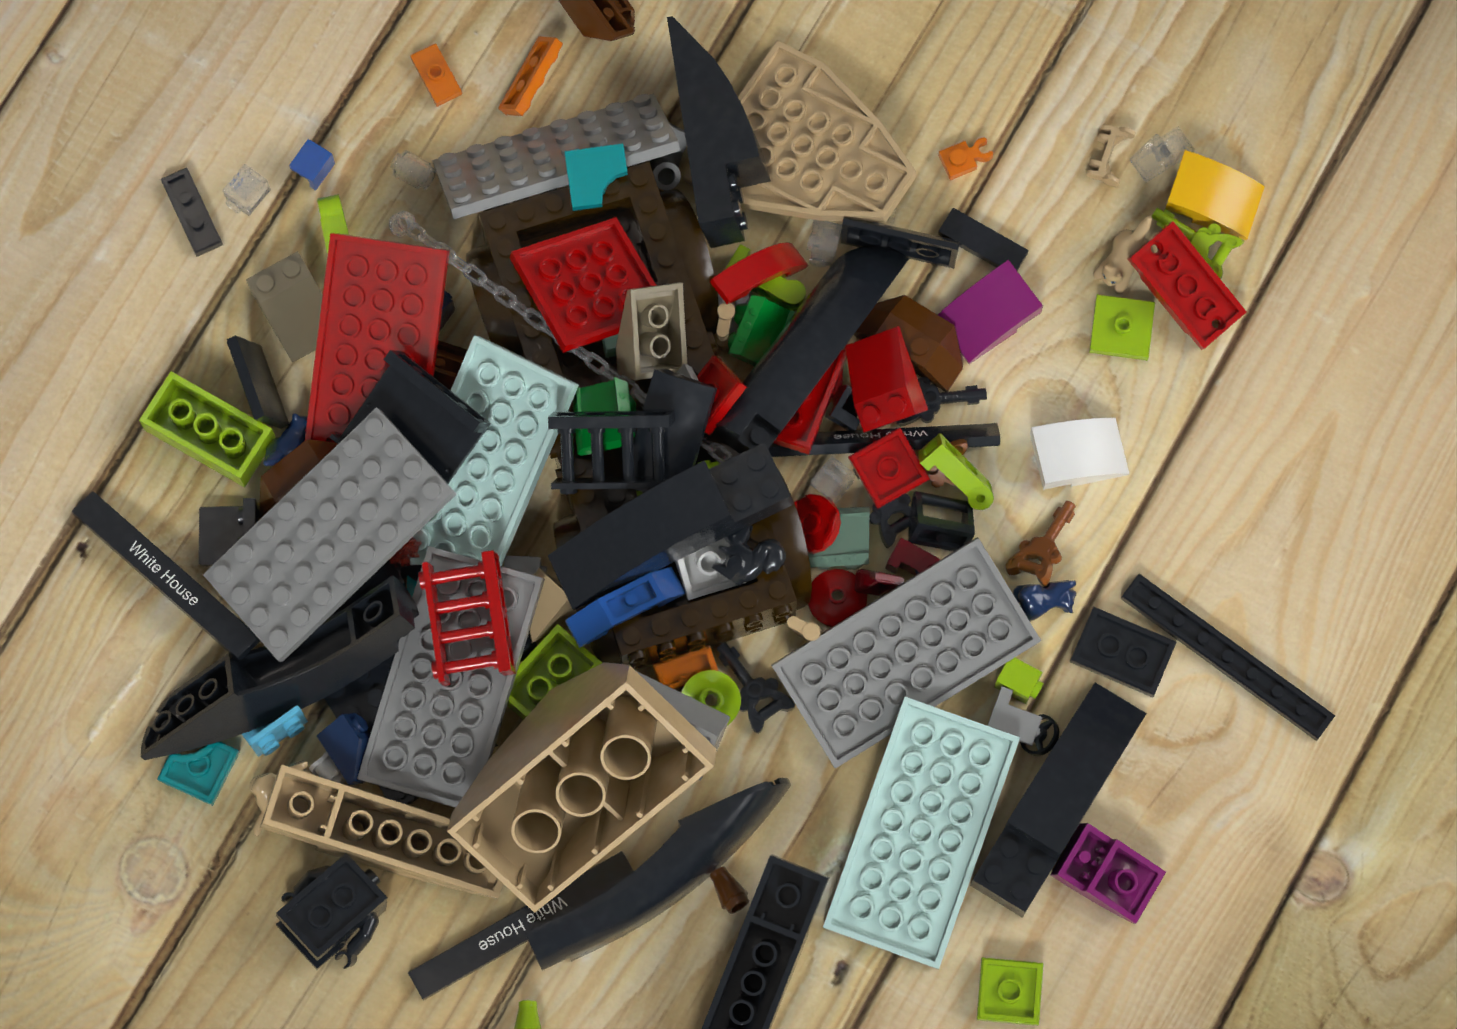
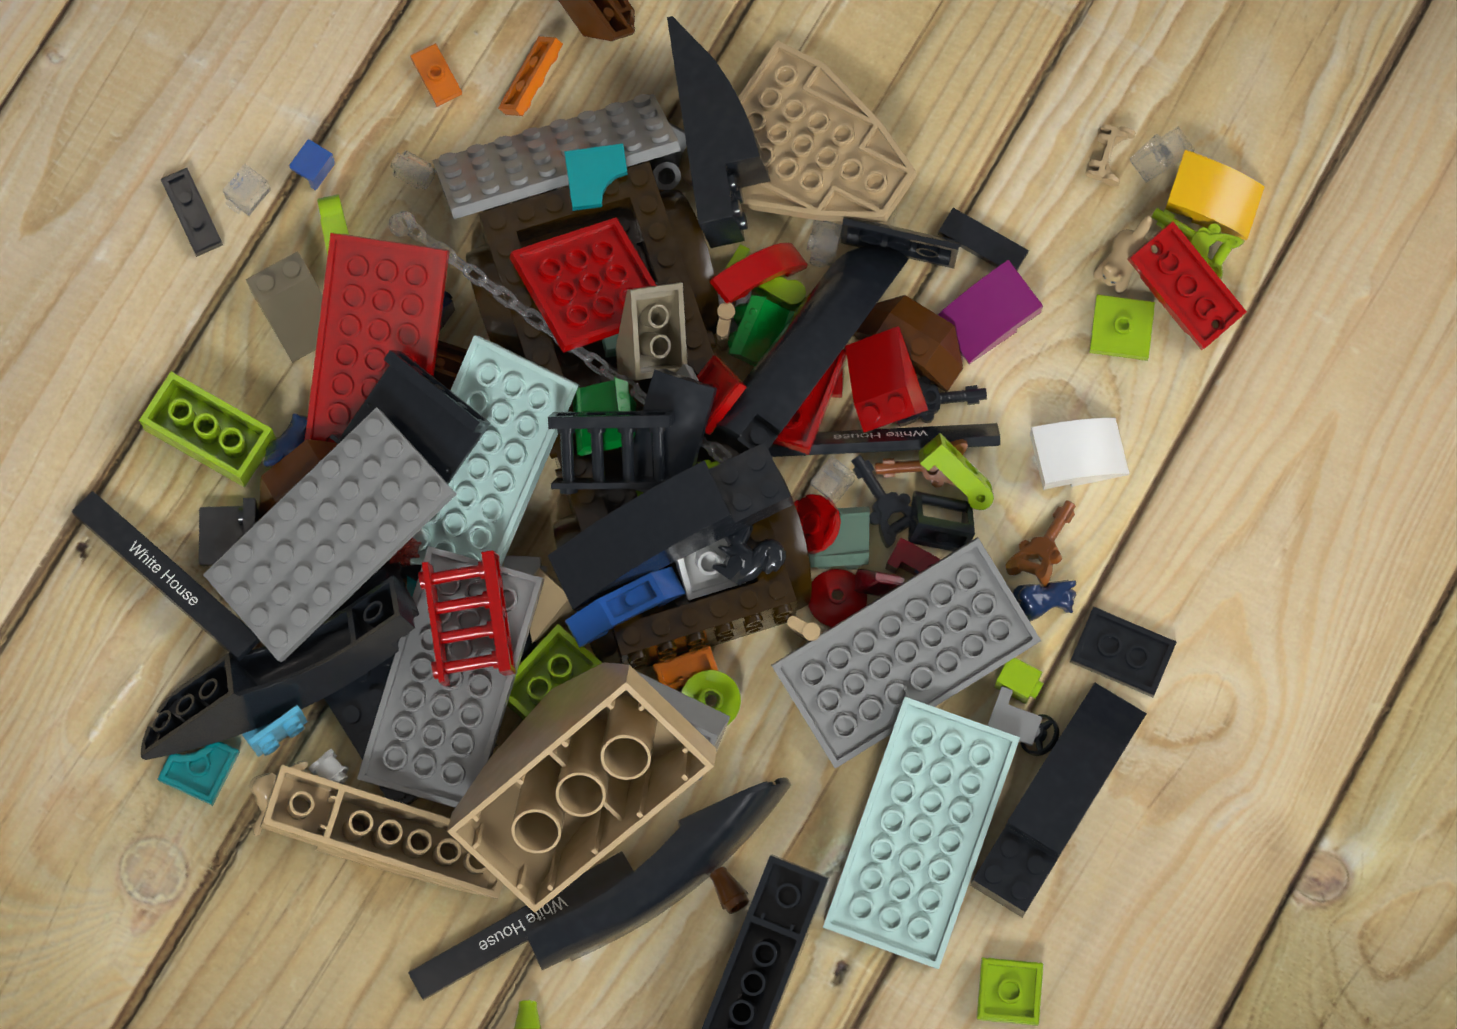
black tile [227,335,289,429] -> none
black torso [276,853,388,970] -> none
dark blue slope [316,713,371,785] -> none
black piece [717,642,795,734] -> none
black panel [824,385,860,431] -> none
red tile [848,428,930,509] -> none
orange plate [938,138,994,180] -> none
magenta slope [1050,823,1166,924] -> none
black tile [1121,574,1336,741] -> none

